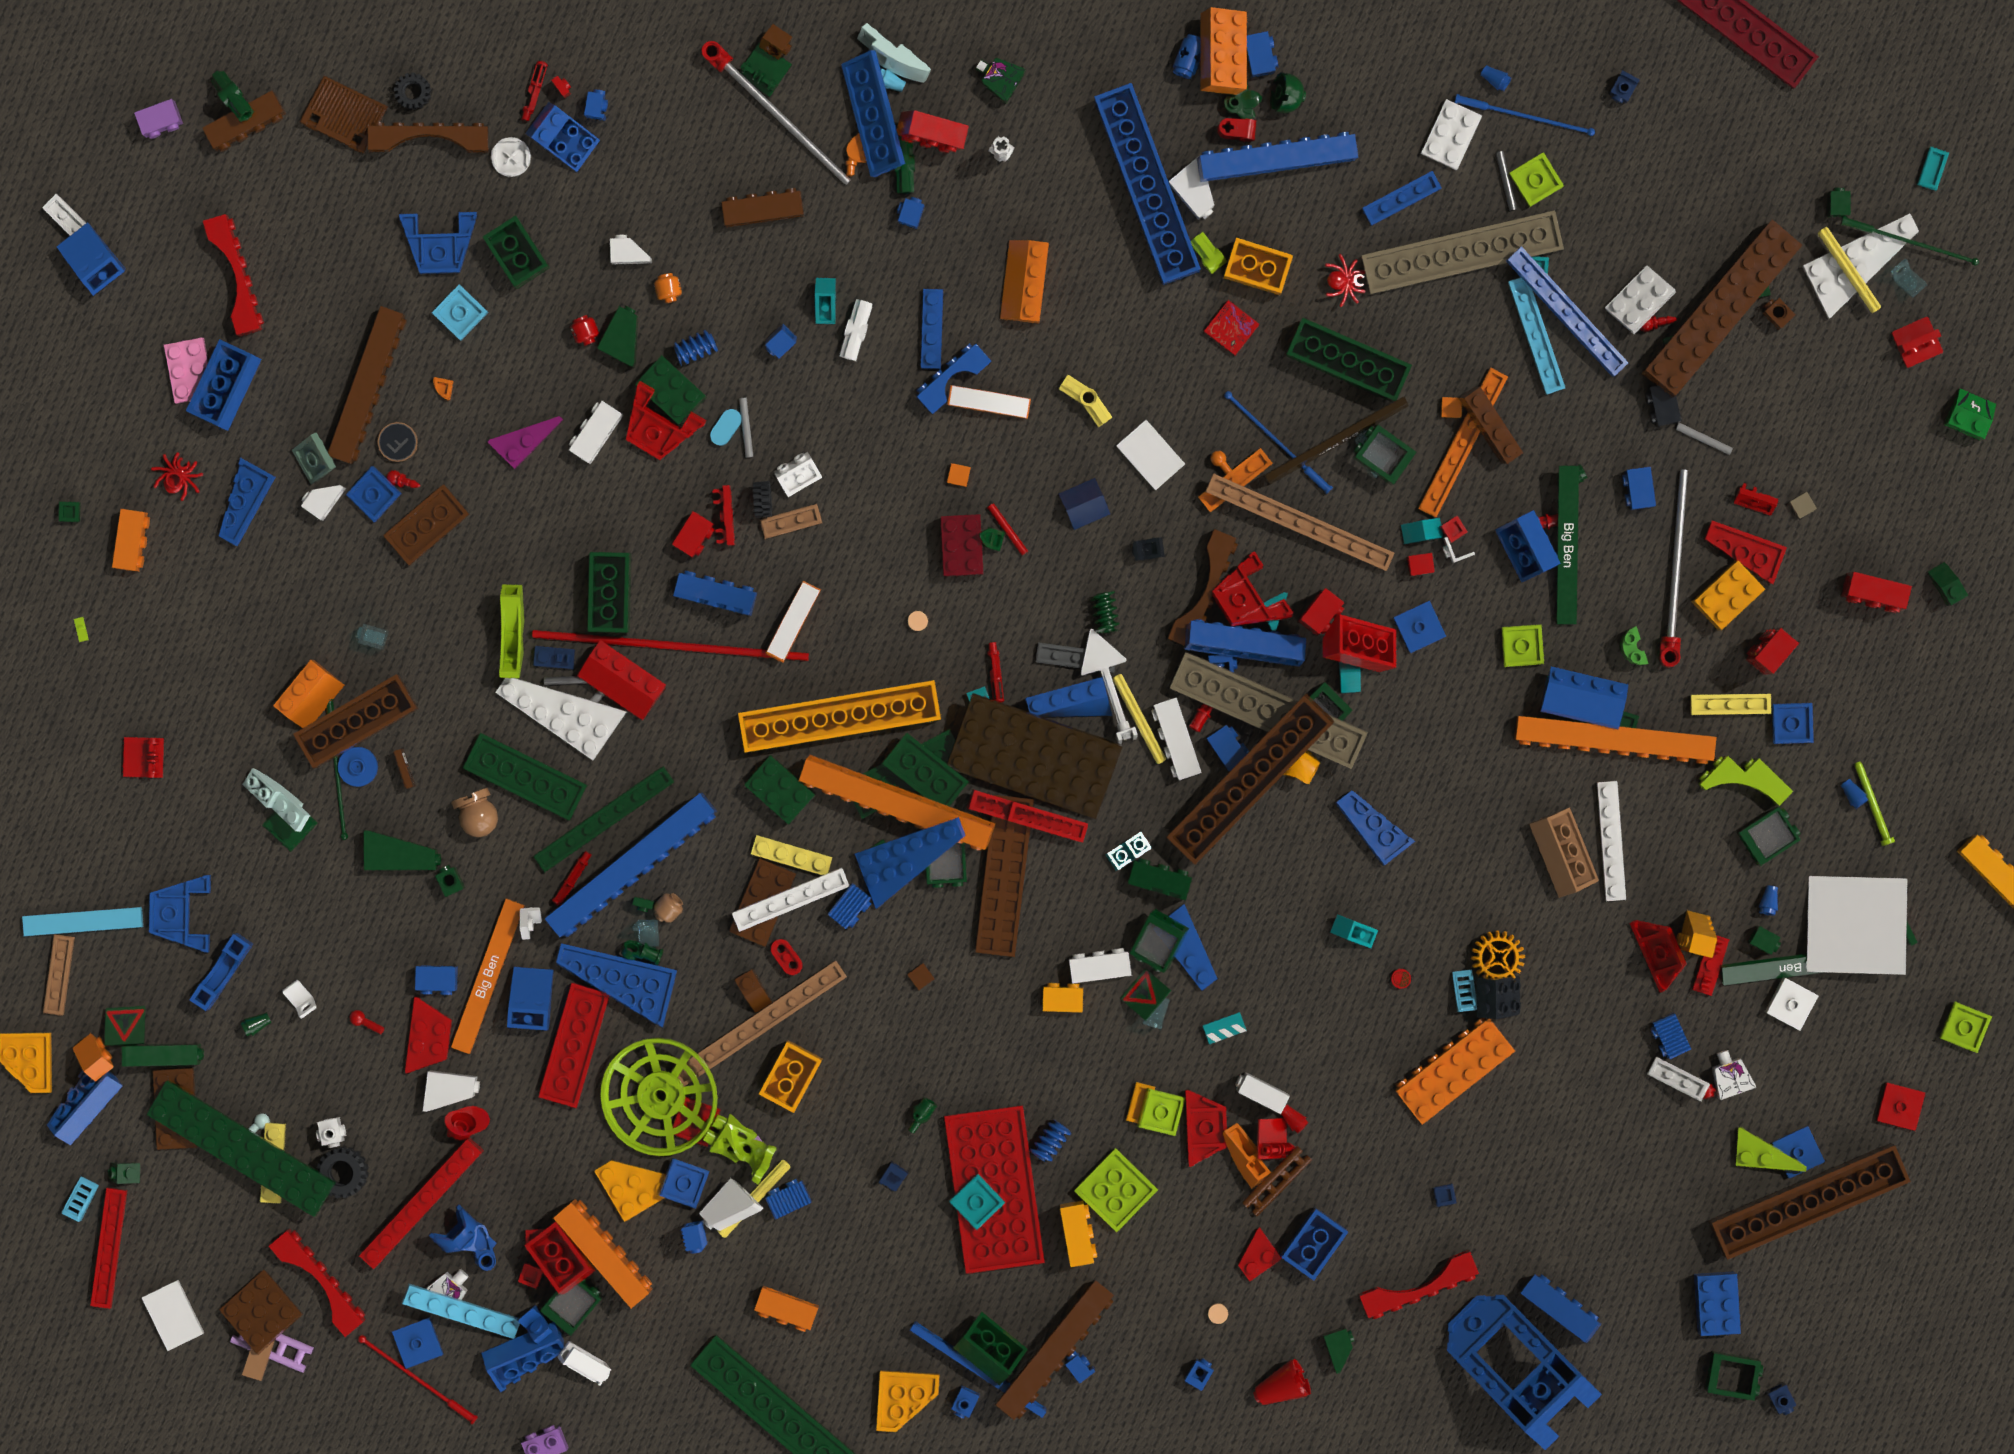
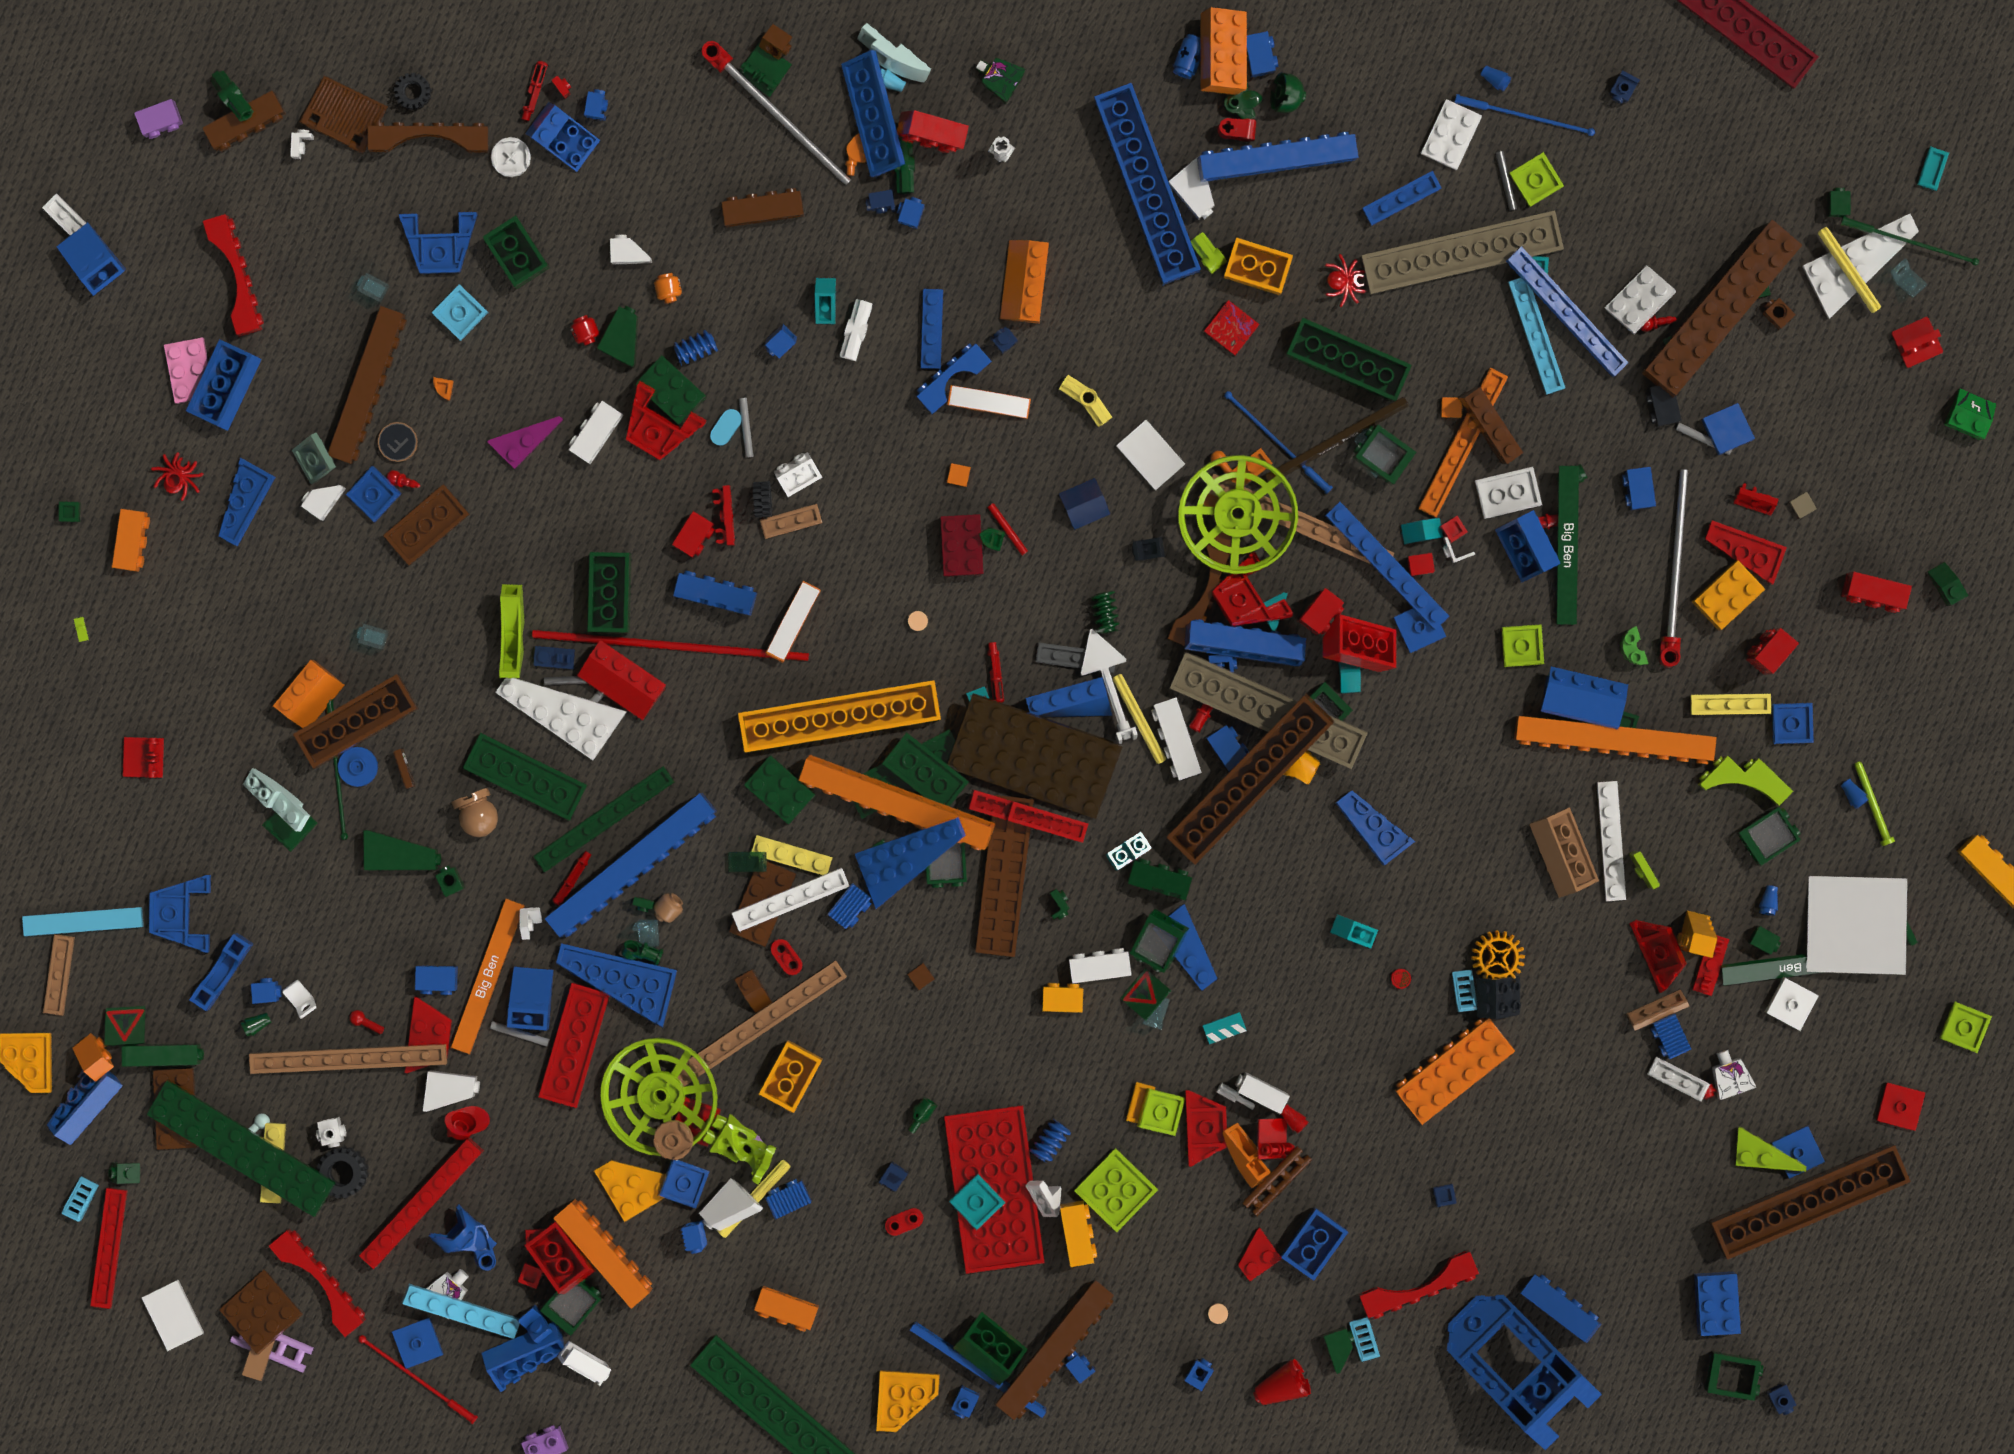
none -> medium nougat plate [249,1044,447,1074]
none -> blue brick [251,978,282,1004]
none -> white bracket [291,130,314,159]
none -> clear light blue brick [357,273,390,303]
none -> light grey bar [490,1021,549,1047]
none -> medium nougat tile [654,1120,693,1160]
none -> clear green plate [728,852,767,872]
none -> dark blue brick [866,190,896,214]
none -> red plate [885,1208,923,1236]
none -> dark blue brick [990,327,1018,355]
none -> white slope [1025,1181,1061,1217]
none -> dark green bracket [1050,888,1070,920]
none -> lime dish [1179,455,1298,574]
none -> white axle [1216,1083,1255,1109]
none -> blue plate [1325,502,1449,630]
none -> medium azure slope [1349,1317,1380,1362]
none -> white tile [1475,467,1542,519]
none -> medium nougat tile [1626,990,1689,1031]
none -> lime plate [1629,851,1660,889]
none -> blue tile [1702,403,1755,455]

